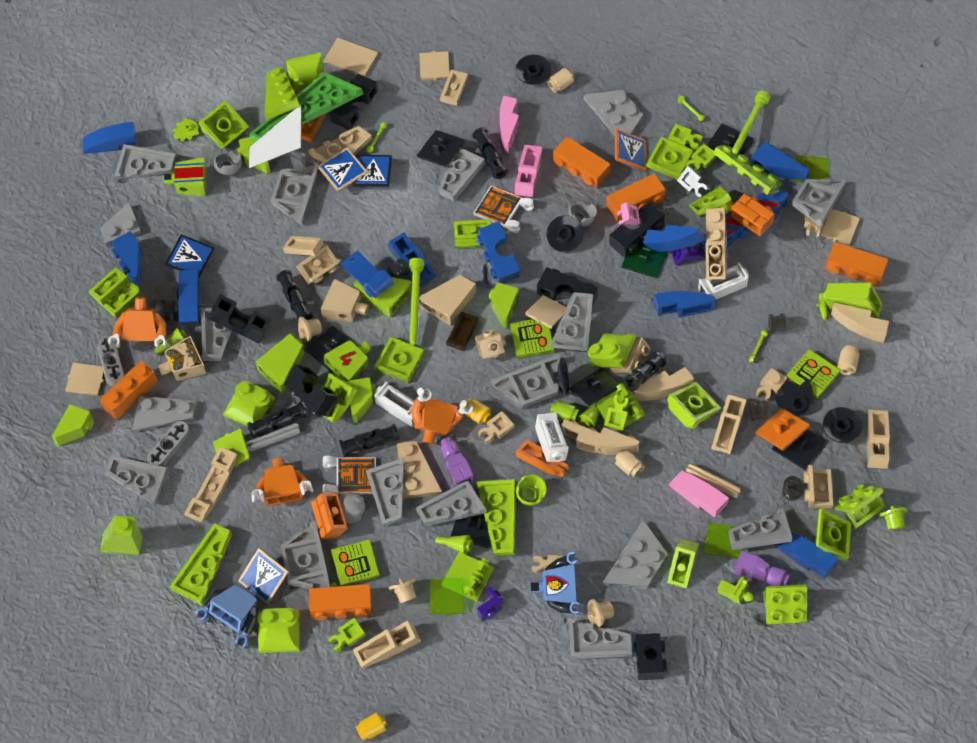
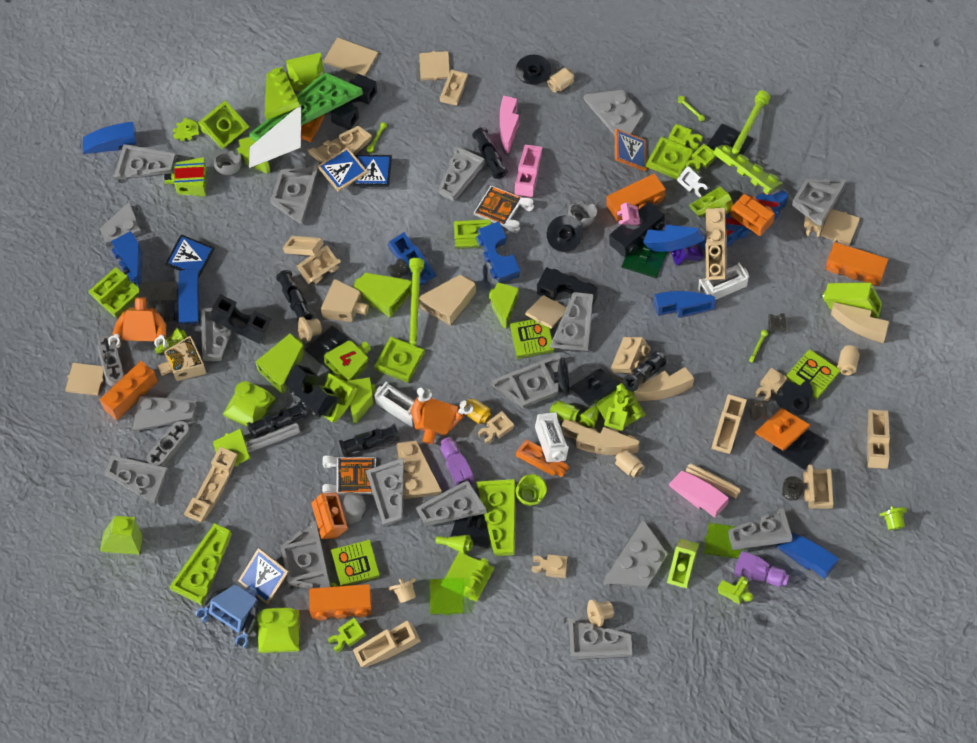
lime slope [52,404,94,446] -> none
orange torso [251,458,313,506] -> none
blue door [341,250,394,298] -> none
yellow brick [355,713,388,741] -> none
black piece [416,130,465,167] -> none
dark brown tile [446,311,479,351] -> none
tan brick [475,329,506,359] -> none
dark purple bracket [477,586,503,622] -> none
torso [531,552,584,615] -> none
orange brick [553,136,610,188] -> none
lime slope [588,333,637,368] -> none
black brick [635,633,667,680] -> none
lime slope [667,382,721,429] -> none
blue slope [751,141,809,182] -> none
lime bracket [763,584,807,624] -> none
clear neon green piece [794,155,829,183] -> none
lime helmet [816,293,827,320] -> none
lime slope [816,508,851,561] -> none
black dish [823,407,862,443] -> none
lime bracket [834,484,886,529] -> none

